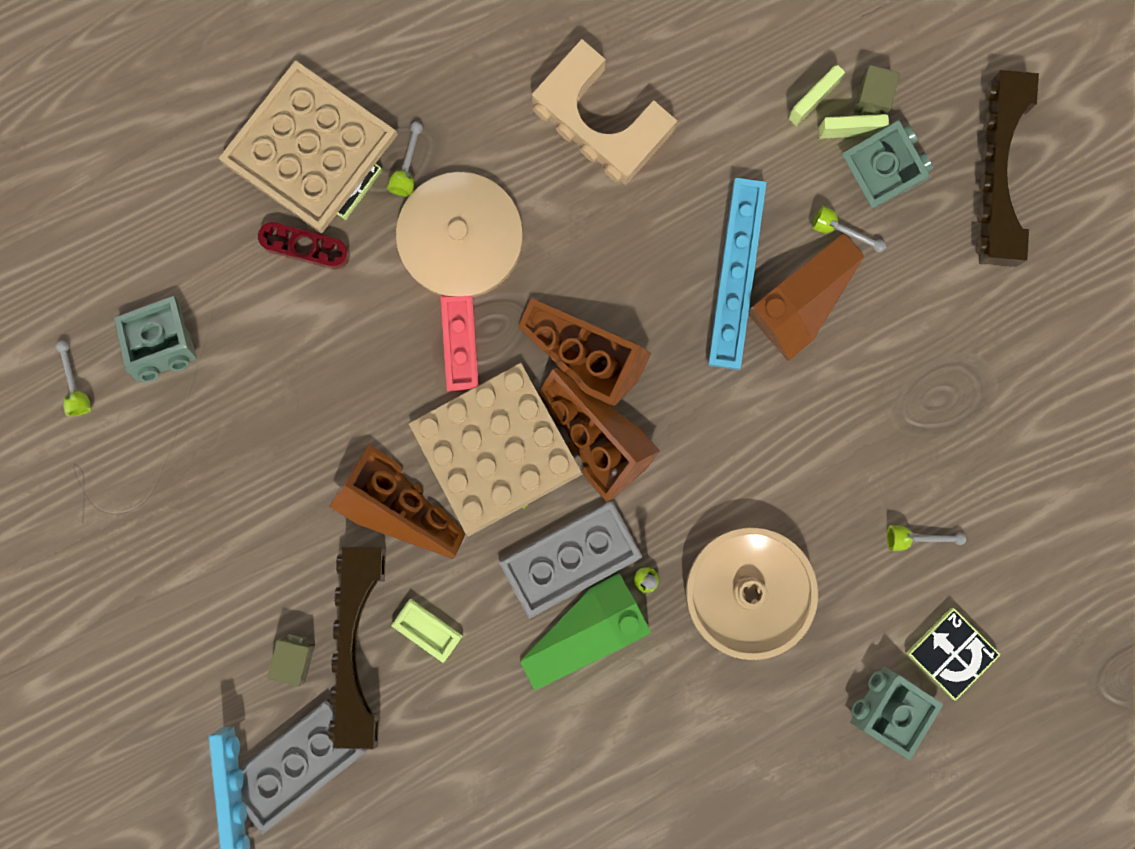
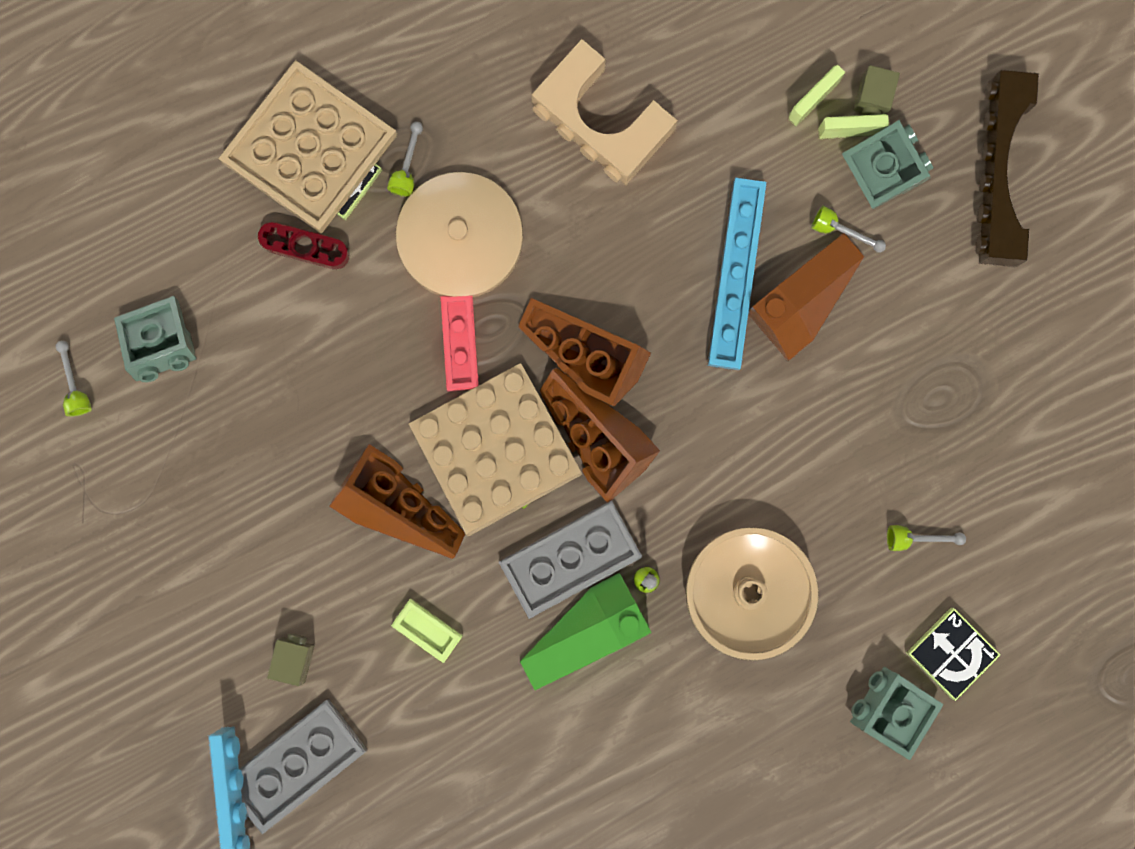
dark brown arch [328,547,386,749] -> none

